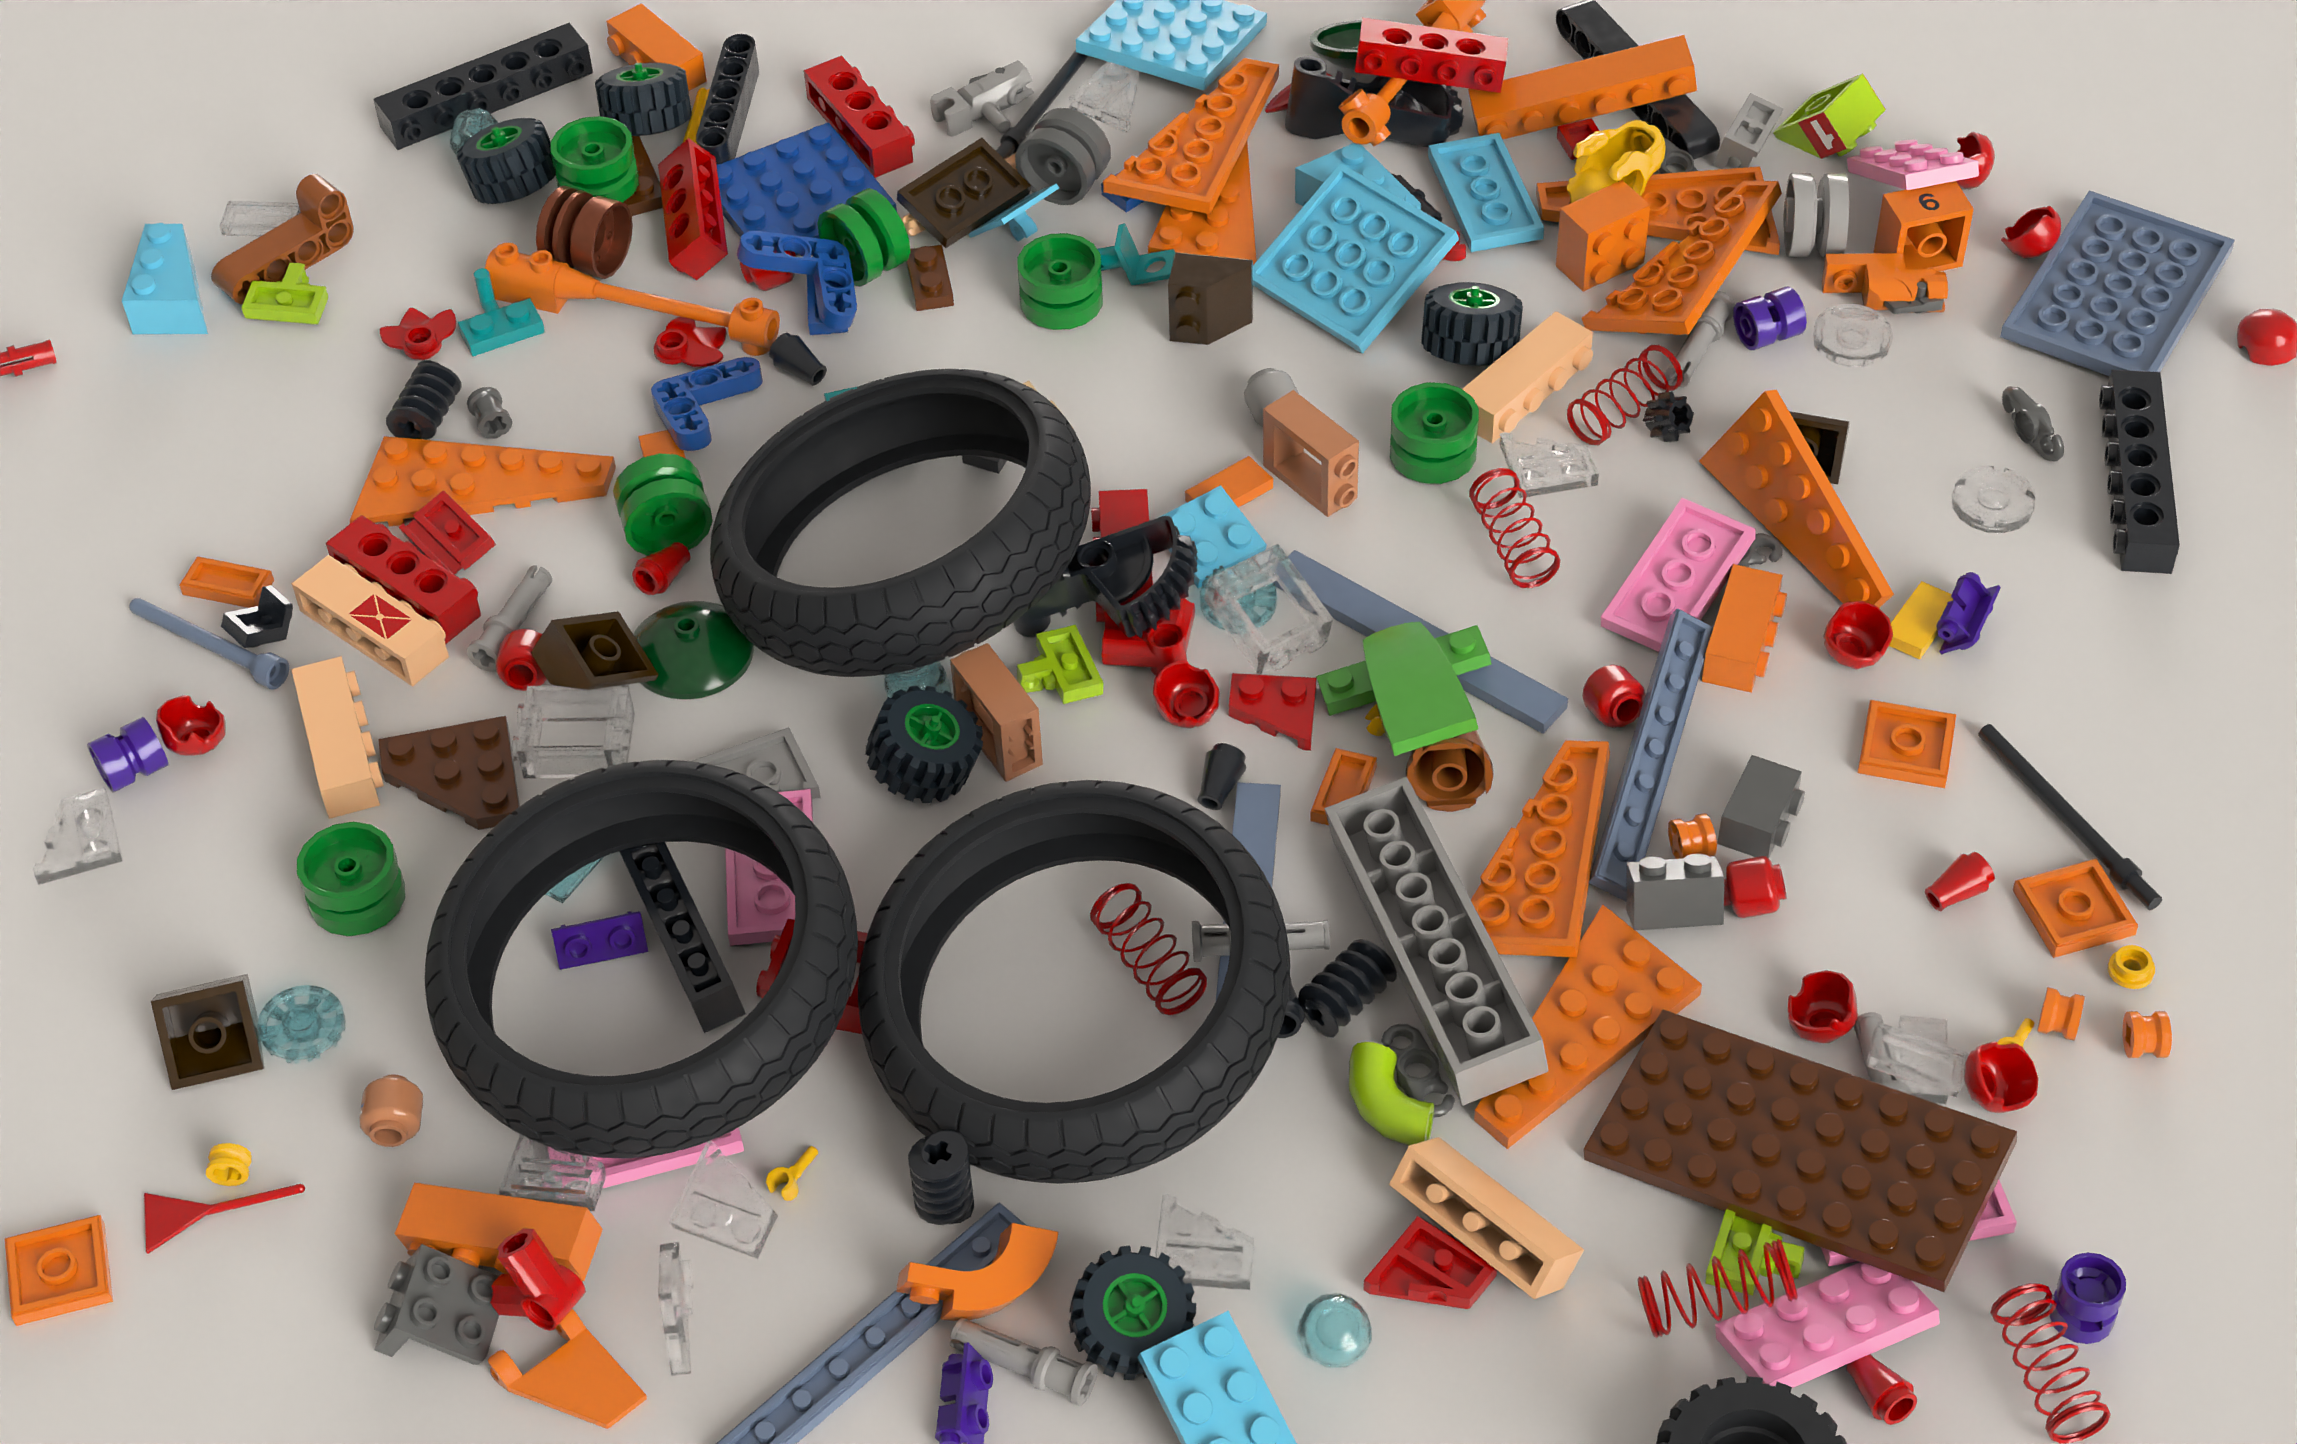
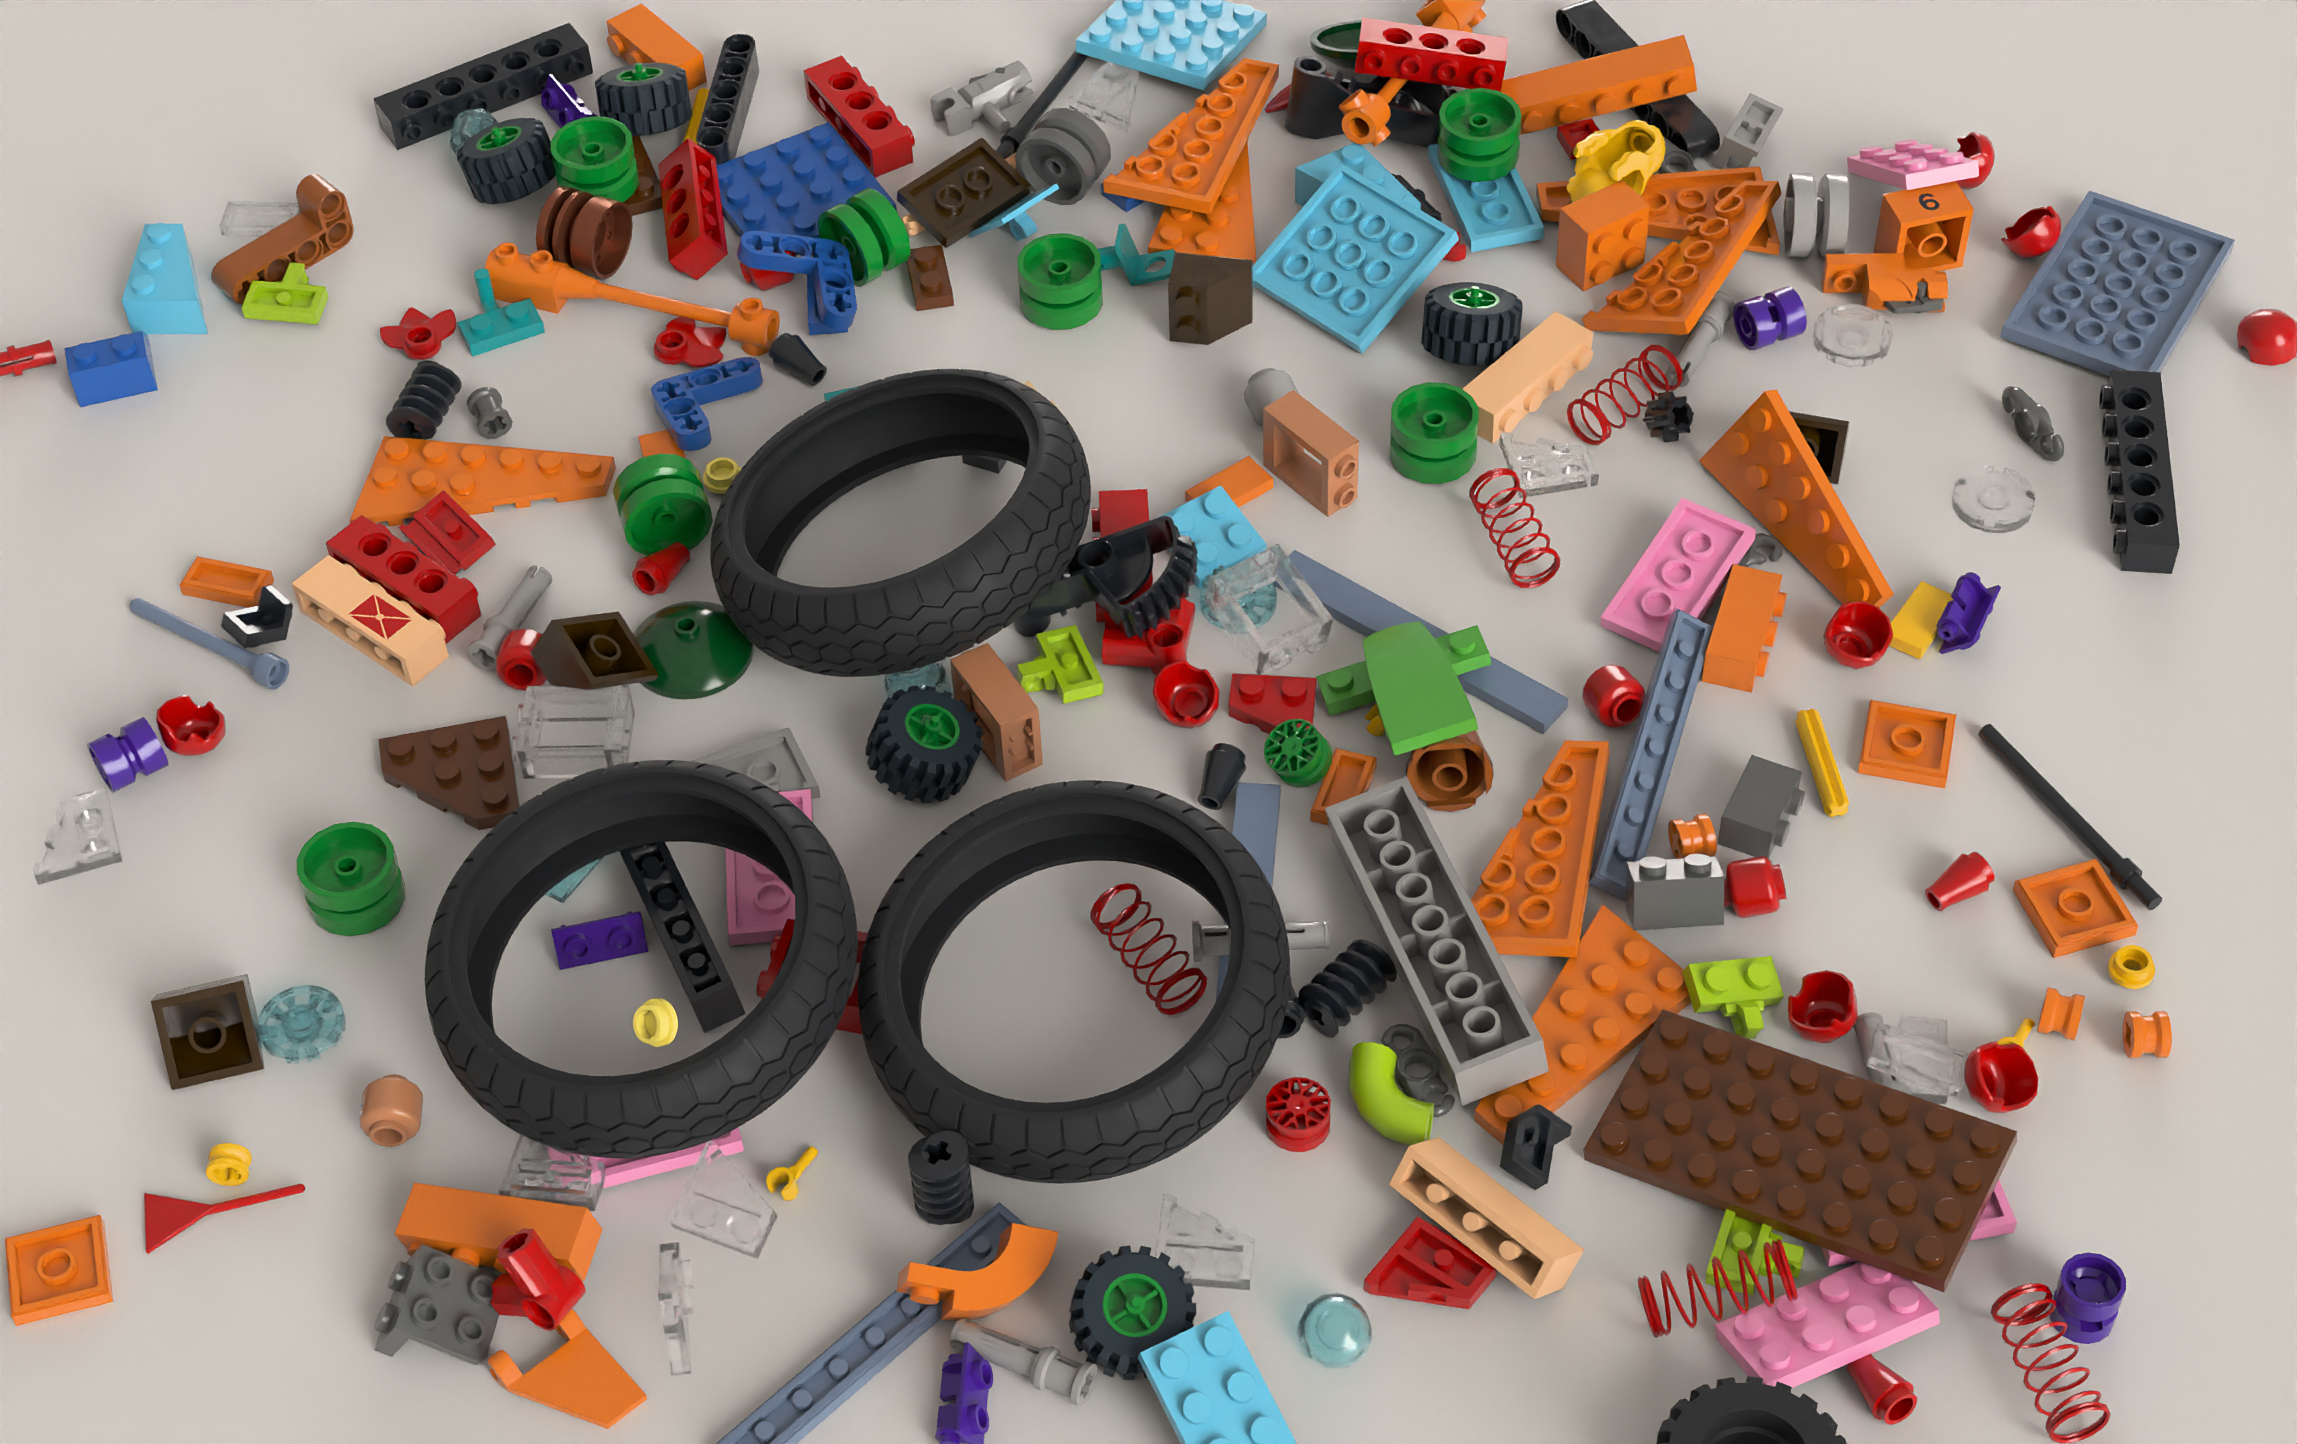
light nougat brick [291,656,384,819] -> none
lime slope [1773,73,1886,159] -> none
none -> blue slope [64,331,158,407]
none -> dark purple hinge [541,74,597,129]
none -> light yellow plate [633,998,678,1047]
none -> light yellow plate [703,457,741,494]
none -> green wheel [1264,719,1332,788]
none -> red wheel [1266,1077,1331,1152]
none -> green wheel [1437,88,1522,182]
none -> black bracket [1499,1105,1572,1190]
none -> lime hinge [1682,956,1784,1039]
none -> yellow axle [1795,708,1849,817]

